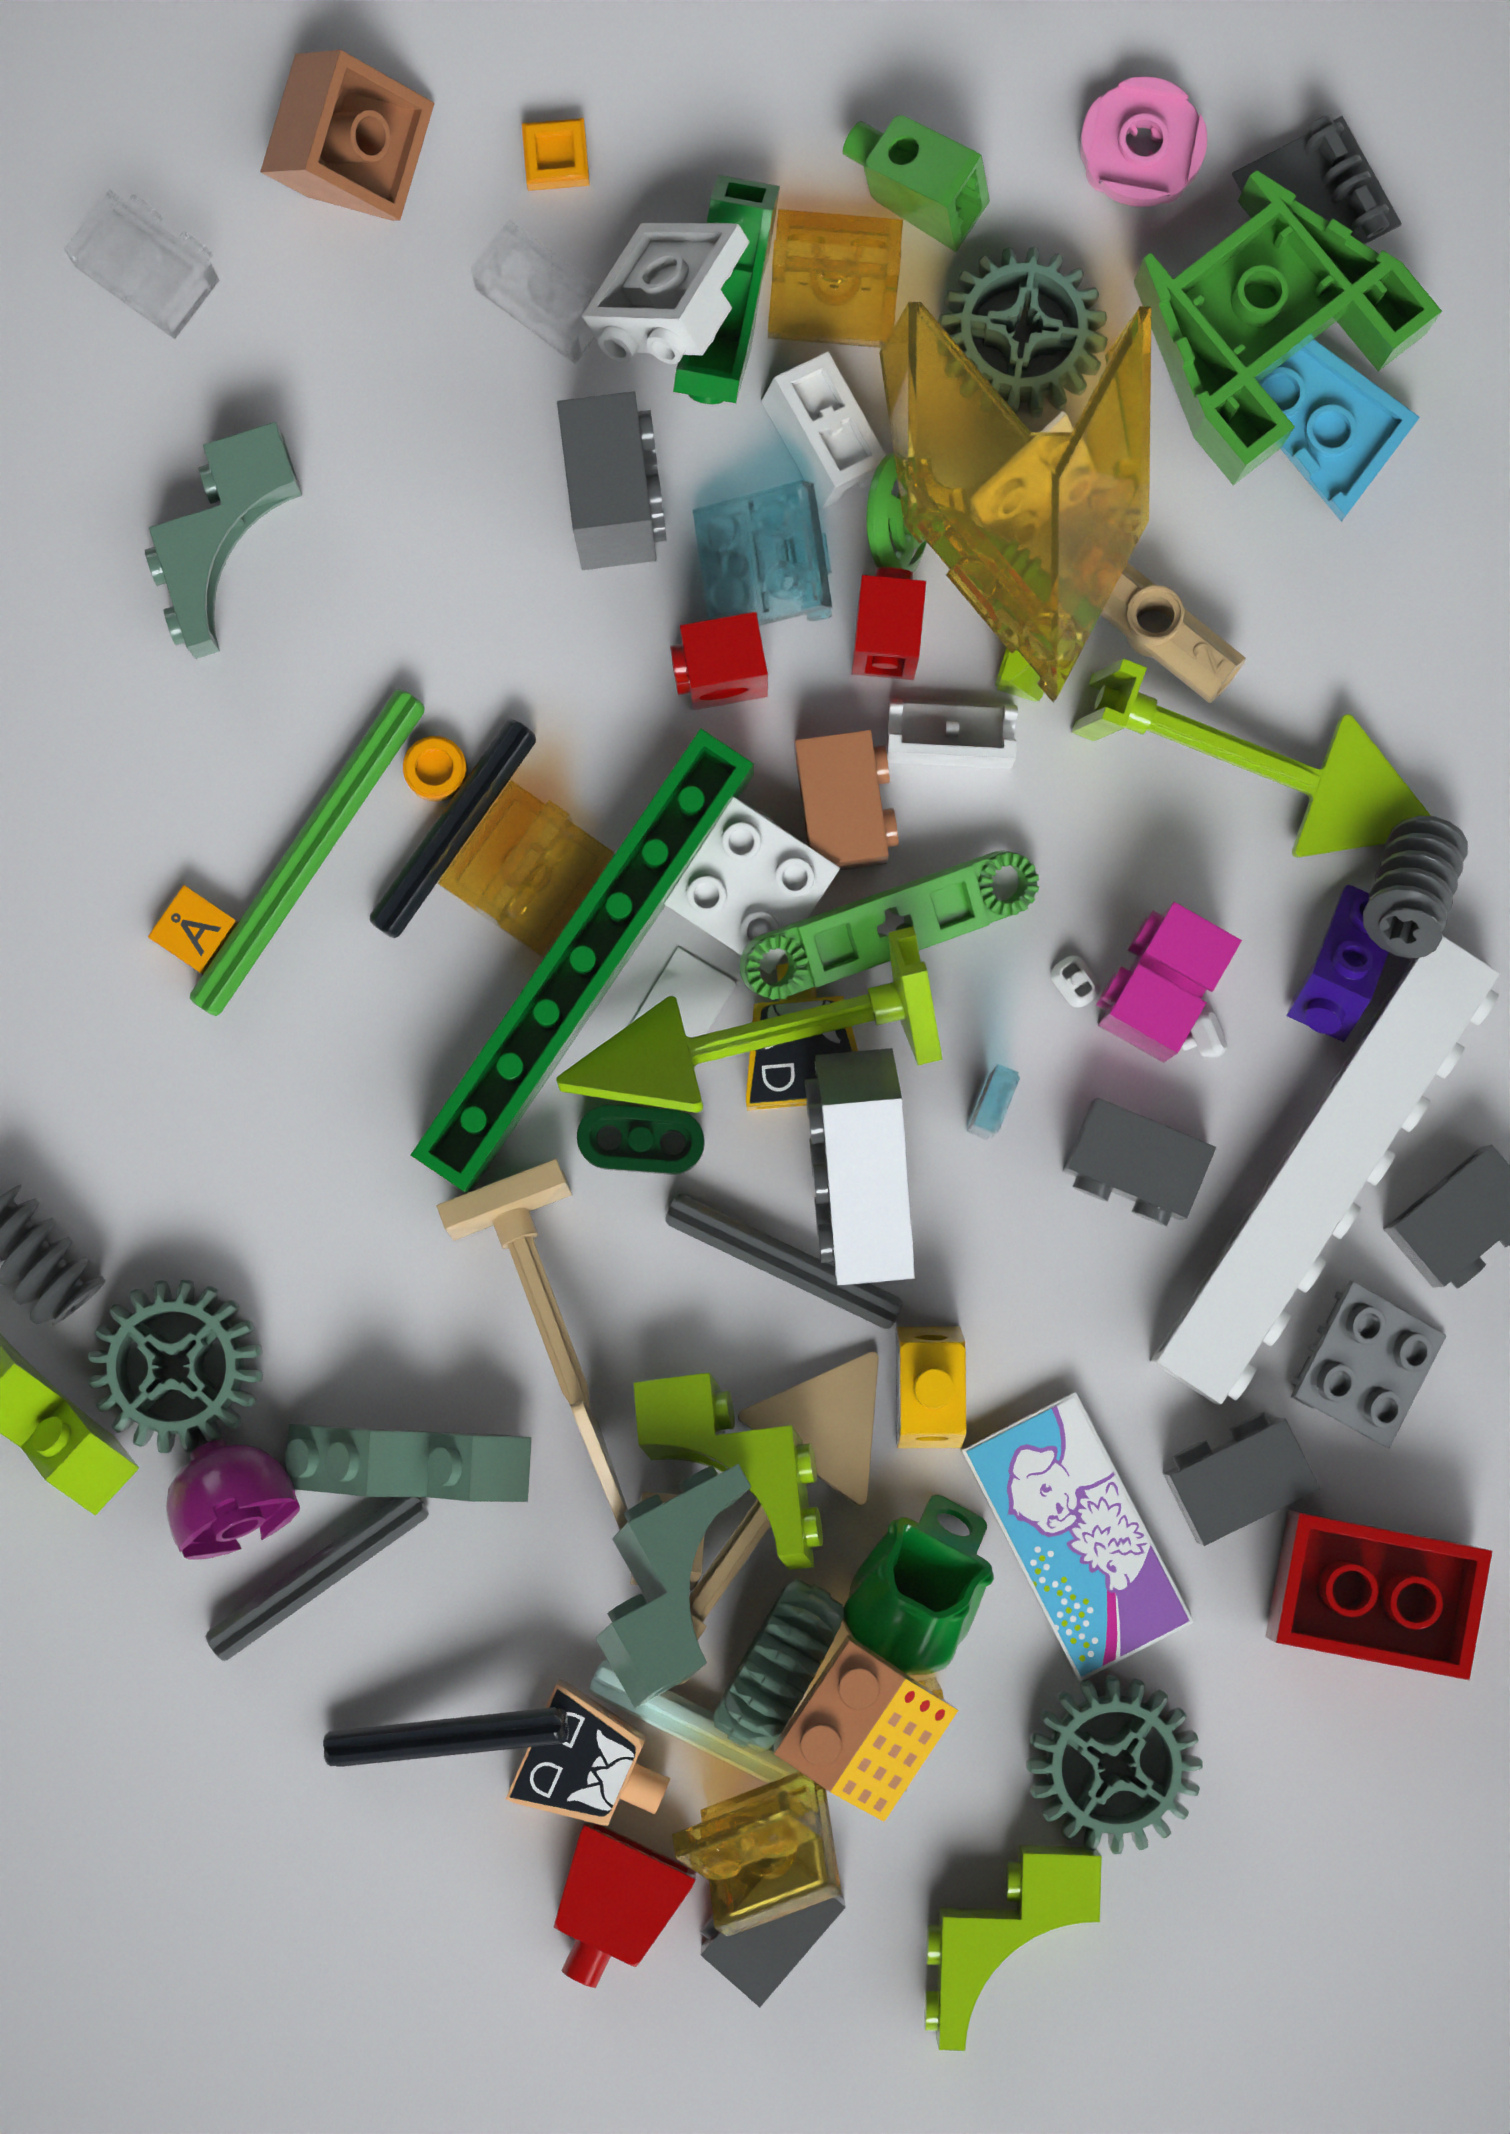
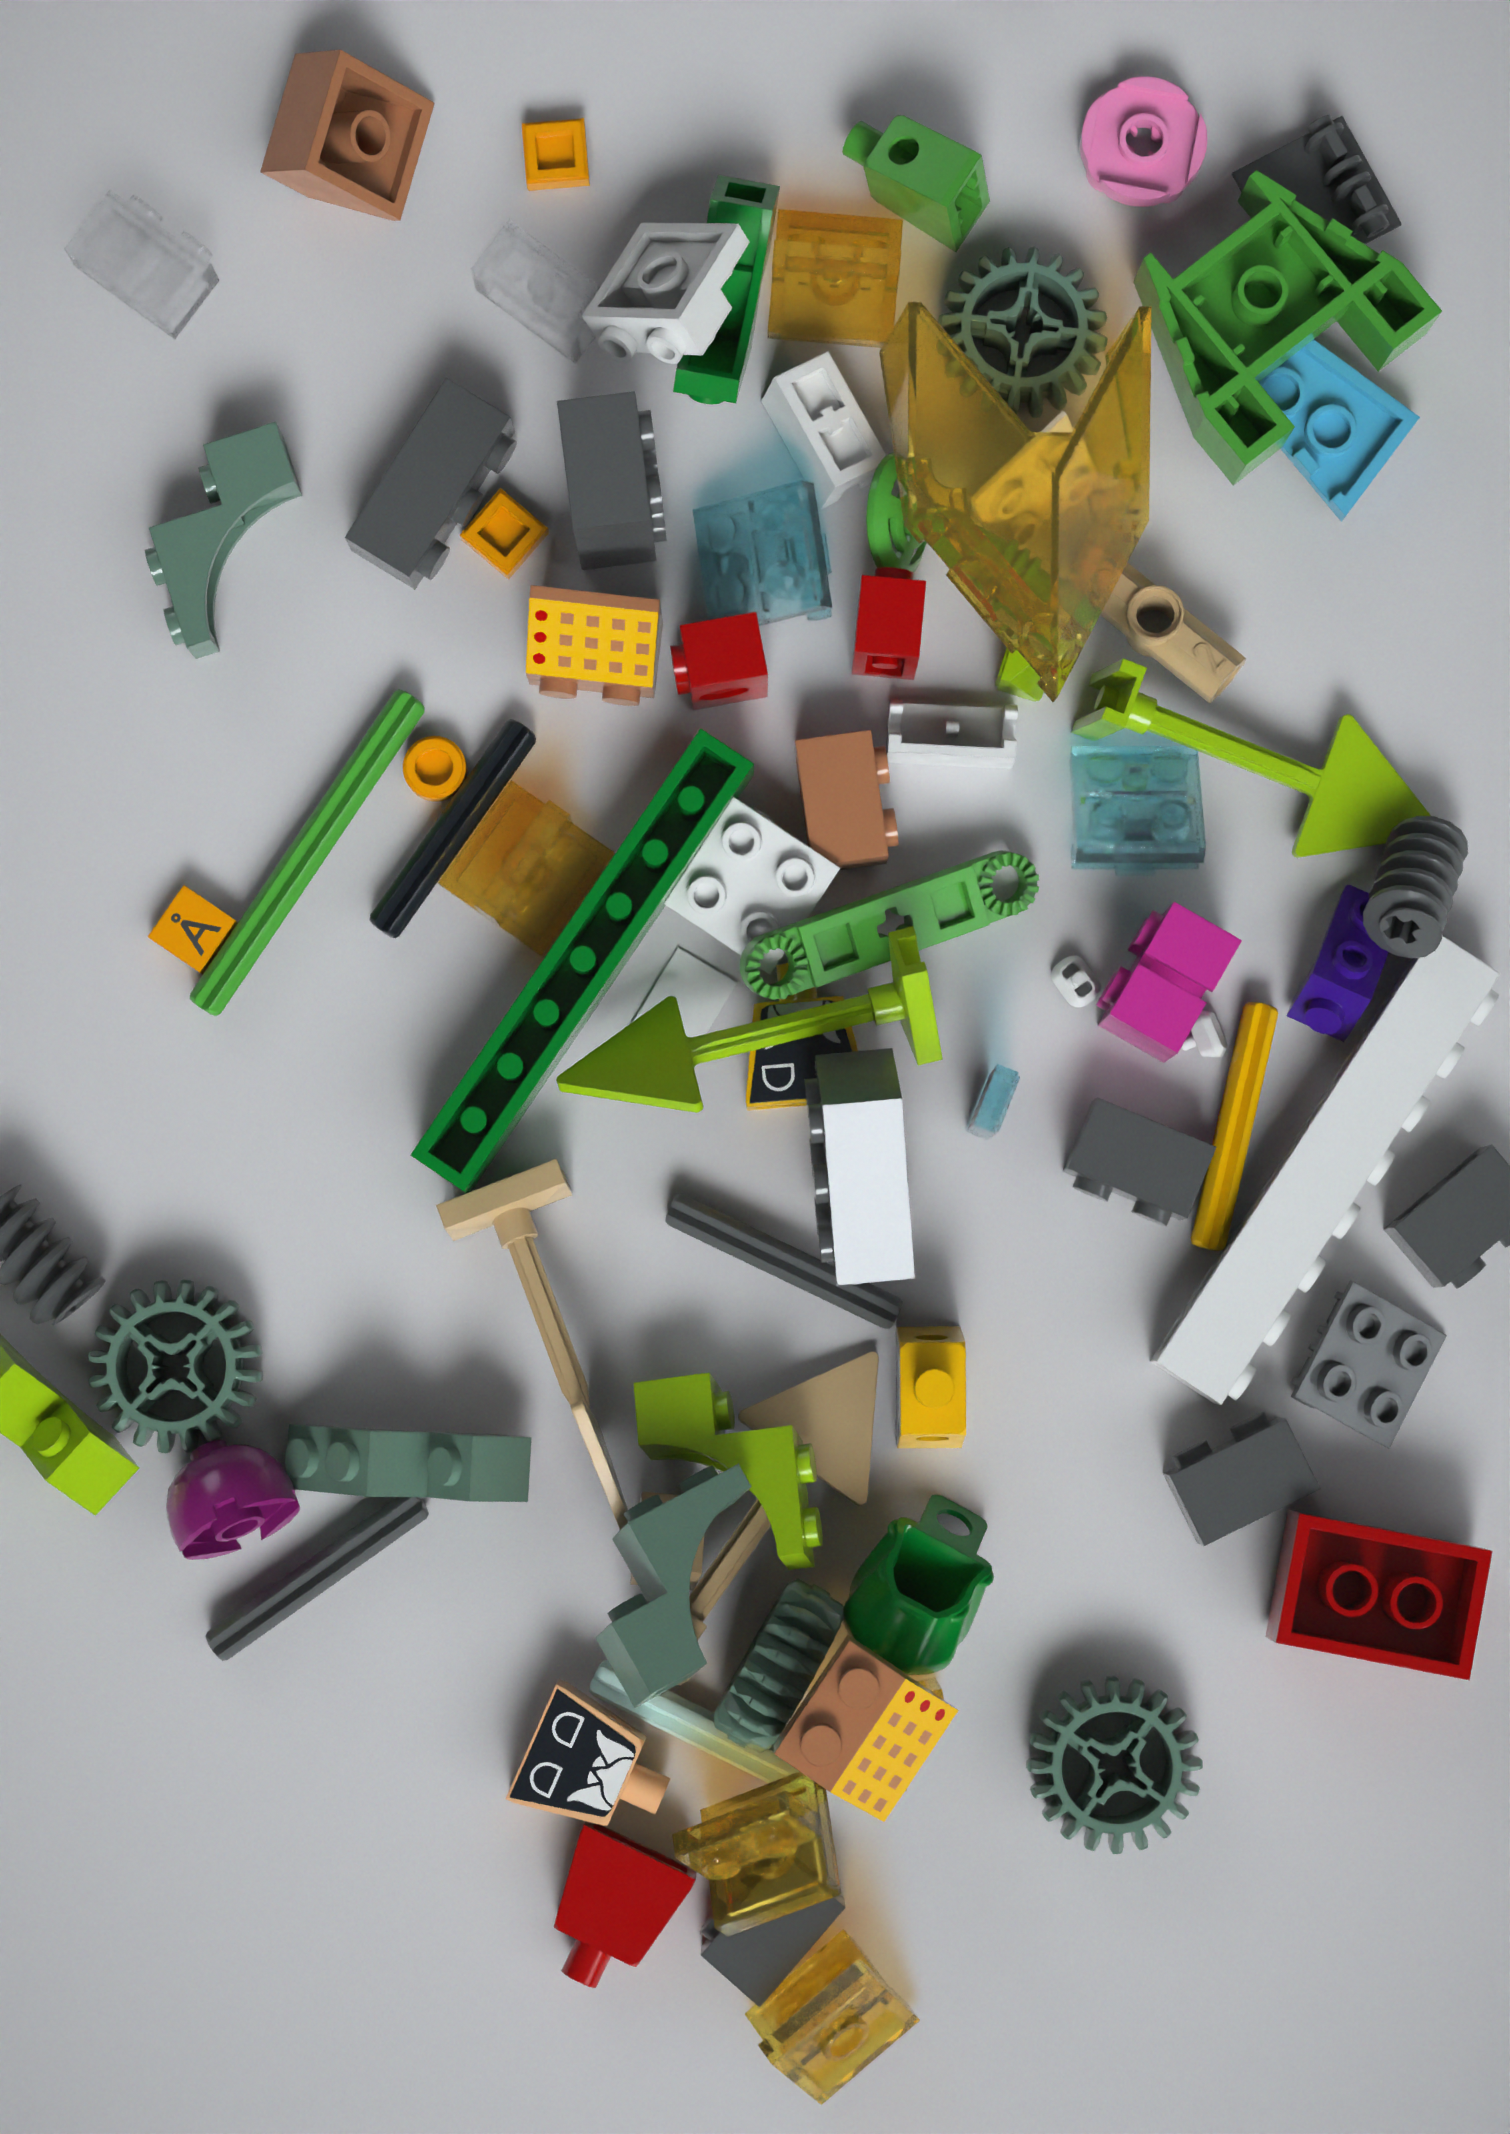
black axle [323,1707,569,1767] -> none
dark green plate [577,1105,705,1175] -> none
lime arch [924,1845,1102,2051] -> none
tile [961,1392,1194,1681] -> none
none -> dark grey brick [345,378,517,590]
none -> light orange tile [460,488,549,580]
none -> slope [526,585,663,706]
none -> clear yellow bracket [745,1929,920,2105]
none -> clear light blue plate [1069,746,1206,876]
none -> yellow axle [1191,1002,1278,1251]

